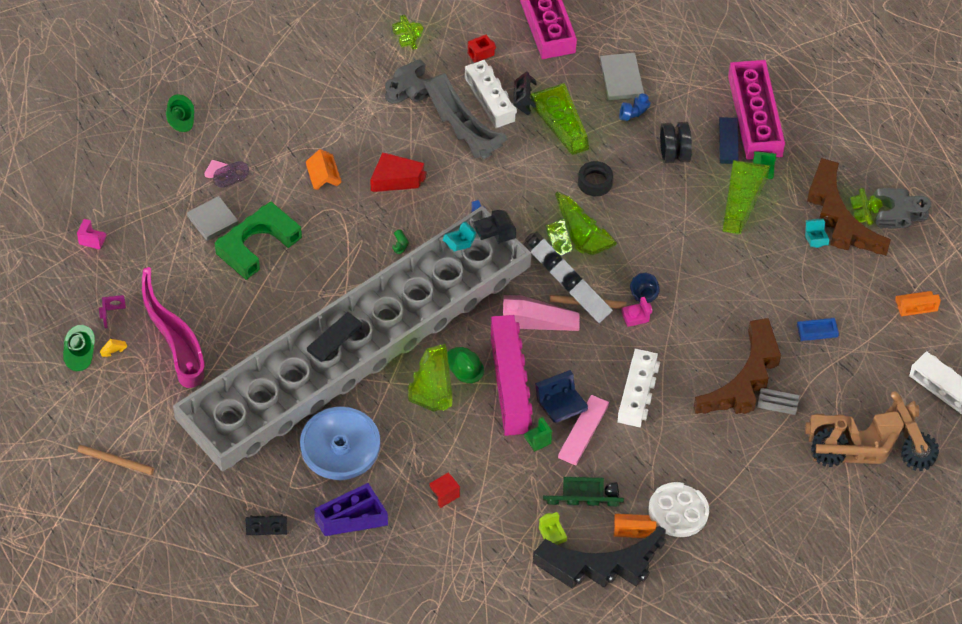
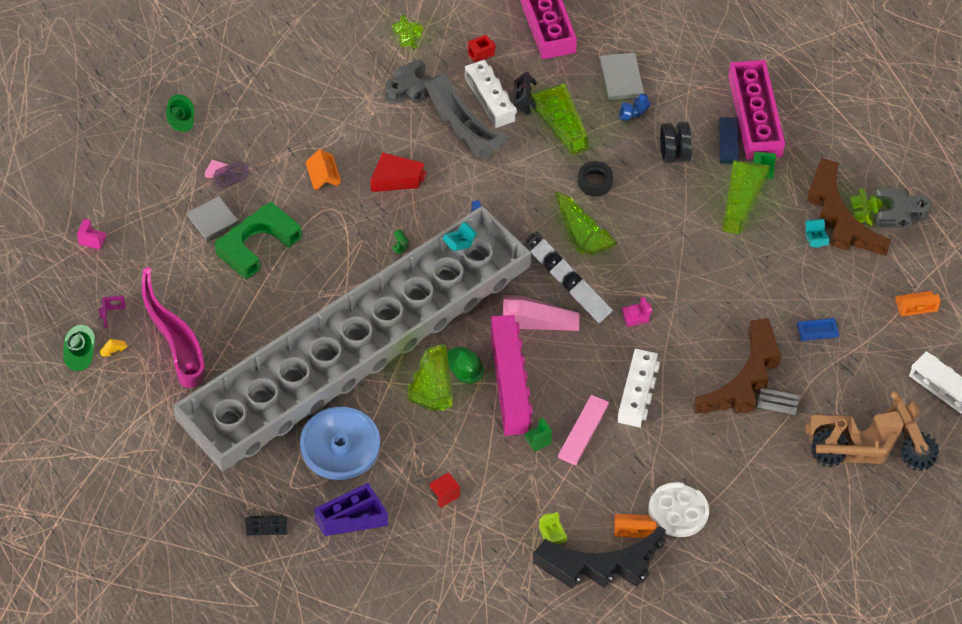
medium nougat bar [78,445,154,475] -> none
black tile [307,312,362,362] -> none
black brick [474,210,516,244] -> none
dark blue bracket [535,370,588,423] -> none
dark green bracket [543,477,624,507] -> none
clear neon green hips [545,218,573,255] -> none
medium nougat bar [550,295,627,309] -> none
black hinge [604,482,619,498] -> none
dark blue hair [630,272,660,303] -> none

